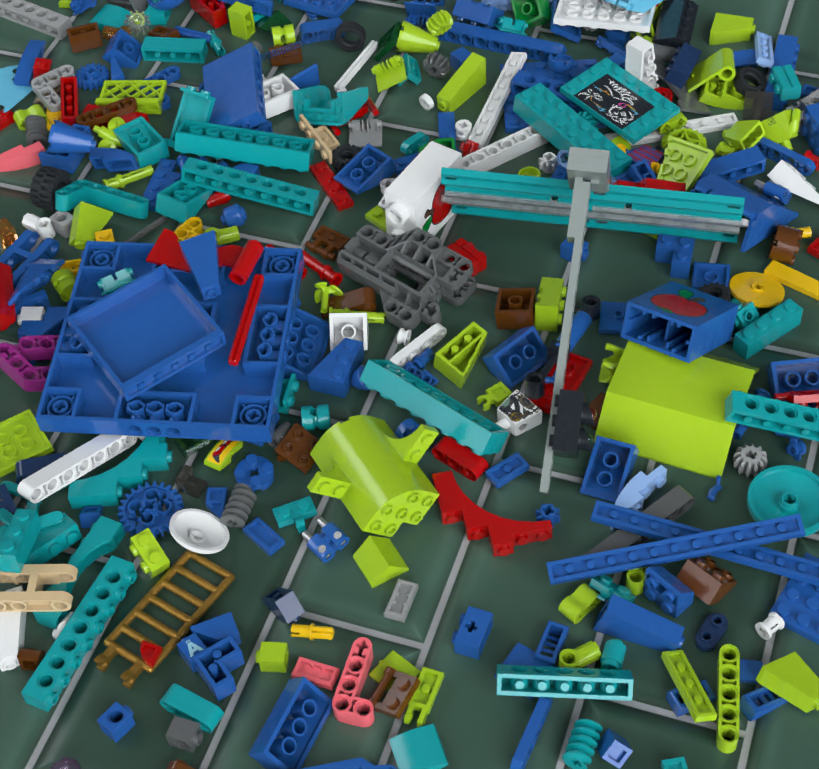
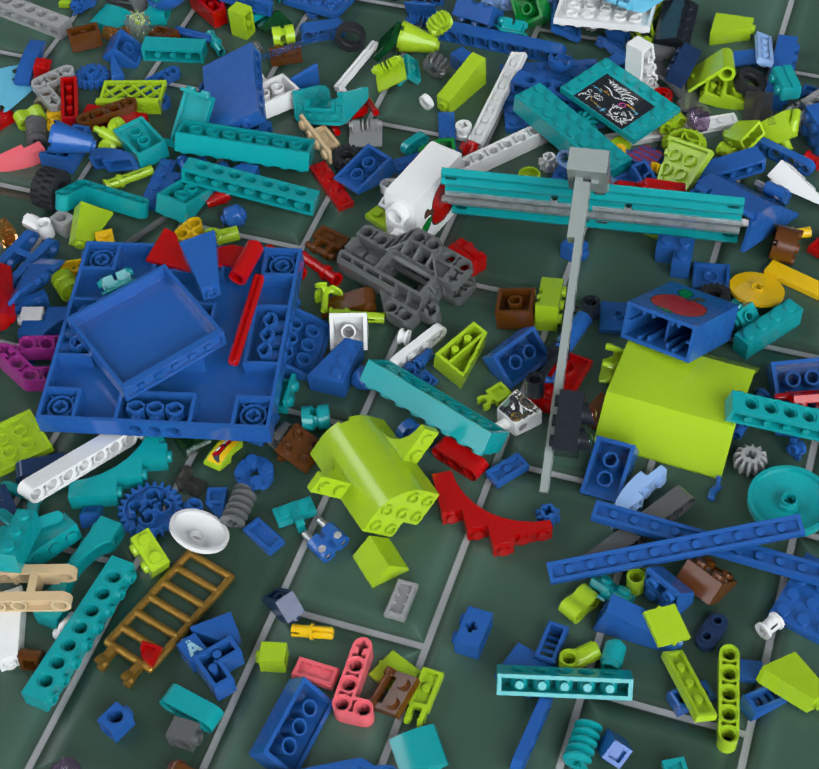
none -> blue plate [183,497,204,510]
none -> lime piece [642,604,691,648]
none -> clear purple hair [686,106,710,132]

